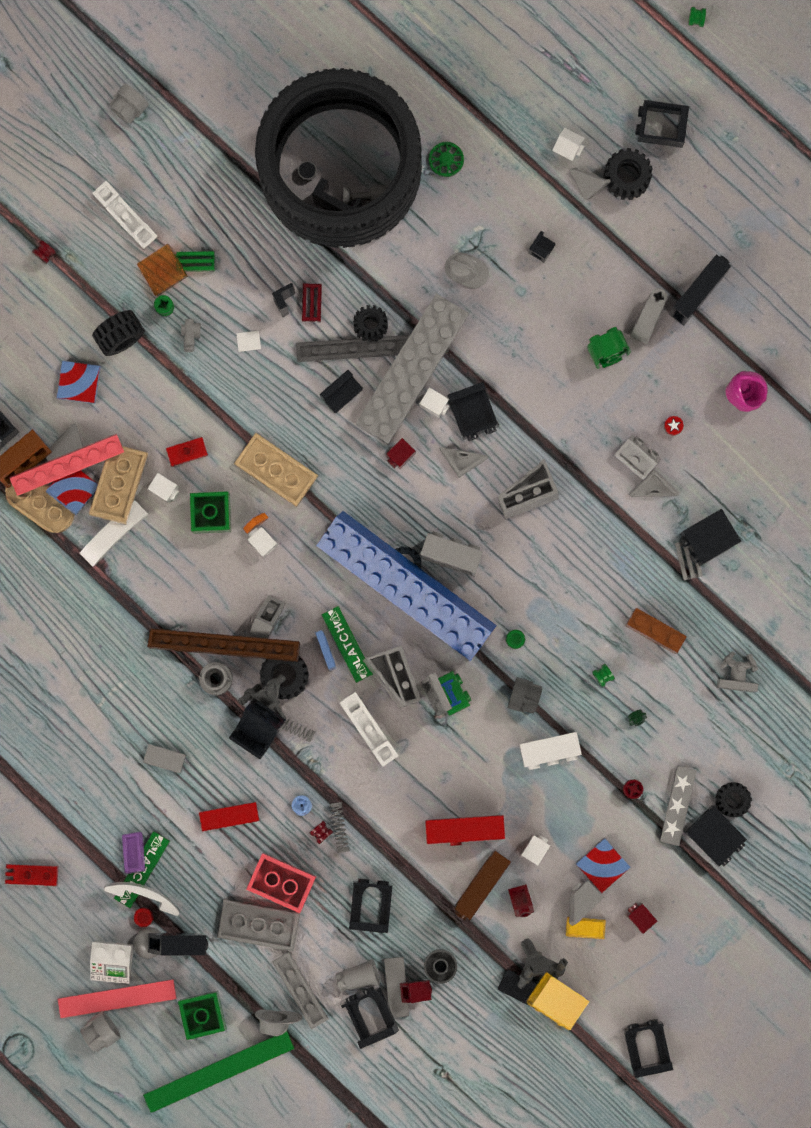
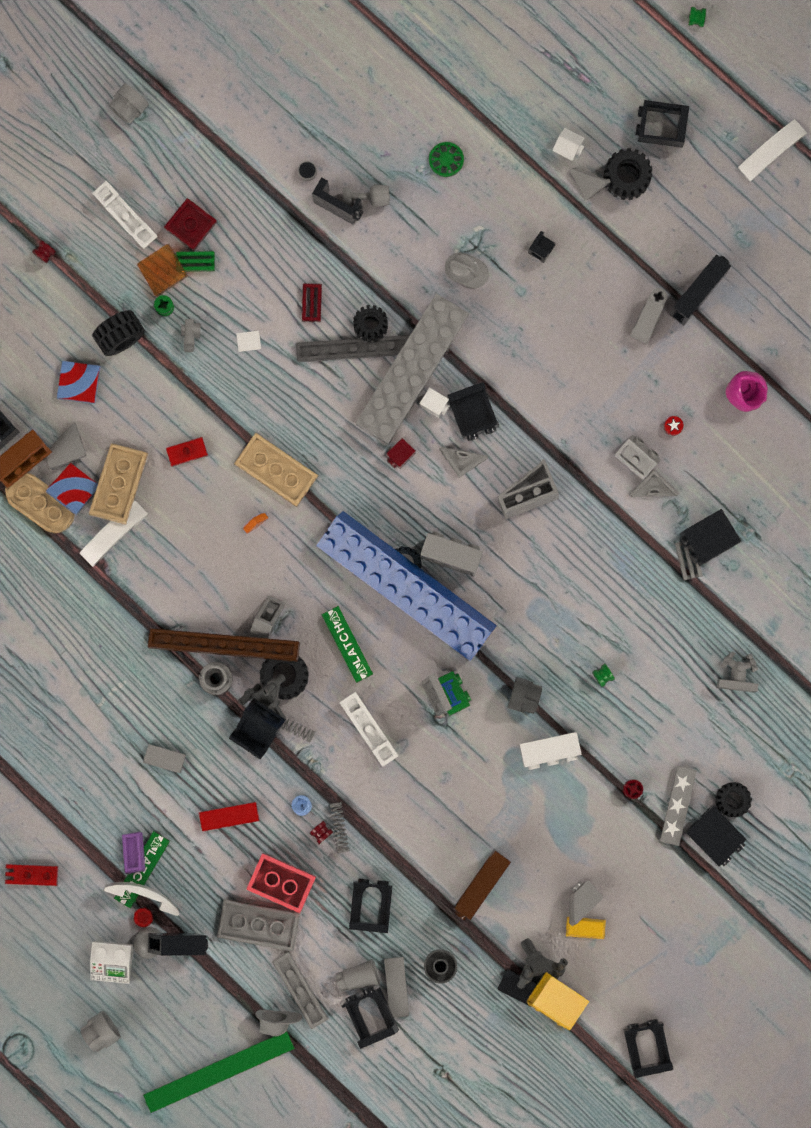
coral plate [10,433,124,496] -> none
coral tile [58,979,177,1018] -> none
white brick [148,473,179,503] -> none
green brick [178,990,227,1040] -> none
green brick [190,491,231,534] -> none
white brick [247,527,278,558] -> none
black tyre [255,68,422,248] -> none
black panel [272,283,296,317] -> none
medium blue tile [315,630,337,671] -> none
black panel [320,370,363,414] -> none
light grey wedge [362,645,421,708] -> none
dark red brick [400,980,432,1003] -> none
red brick [425,815,505,846] -> none
green tile [506,630,525,649] -> none
dark red bracket [508,884,534,918] -> none
white brick [521,834,550,866] -> none
tile [576,838,631,893] -> none
green brick [587,327,631,369] -> none
dark orange brick [625,608,687,654] -> none
dark red brick [626,902,658,934] -> none
dark green plate [628,709,647,726] -> none
none -> dark red plate [164,198,217,251]
none -> white slope [738,119,807,182]

